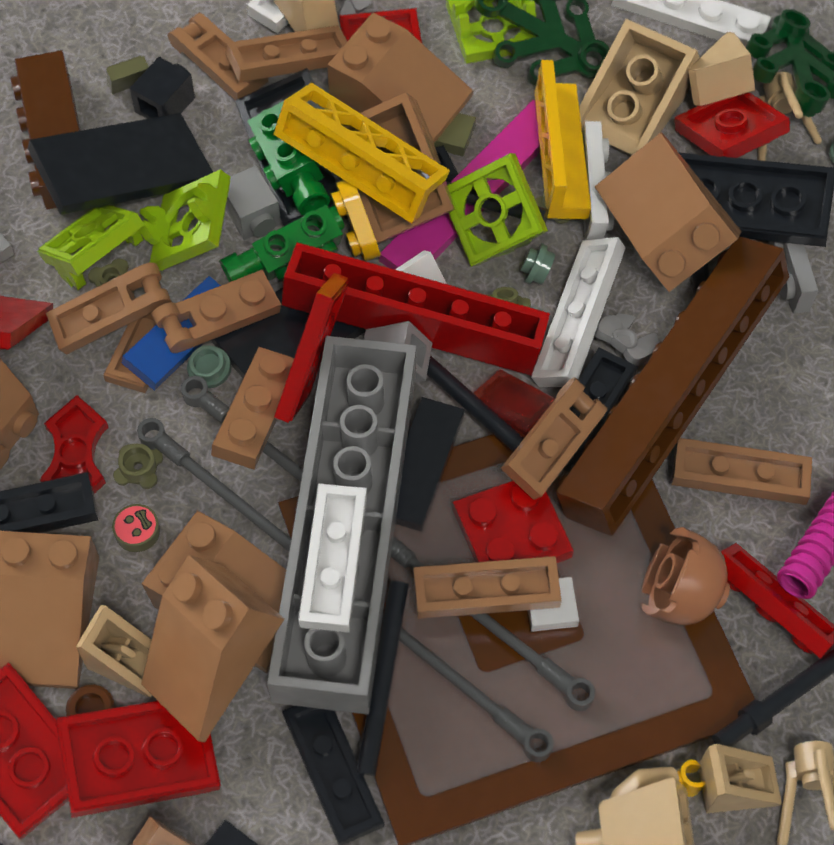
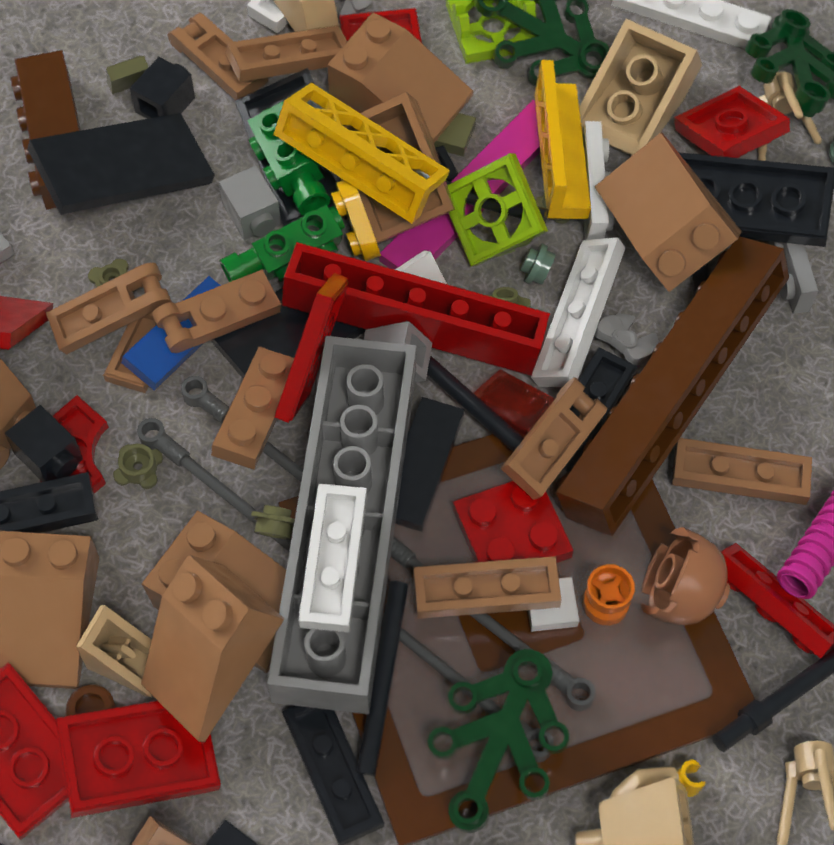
lime piece [37,205,144,290] -> none
tile [112,504,160,552] -> none
lime piece [139,169,231,271] -> none
sand green plate [187,345,231,388] -> none
tan slope [688,32,755,106] -> none
tan slope [698,744,782,813] -> none
none -> black brick [5,405,83,482]
none -> olive plate [251,505,295,540]
none -> dark green plant [428,649,569,833]
none -> orange wheel [583,564,635,626]

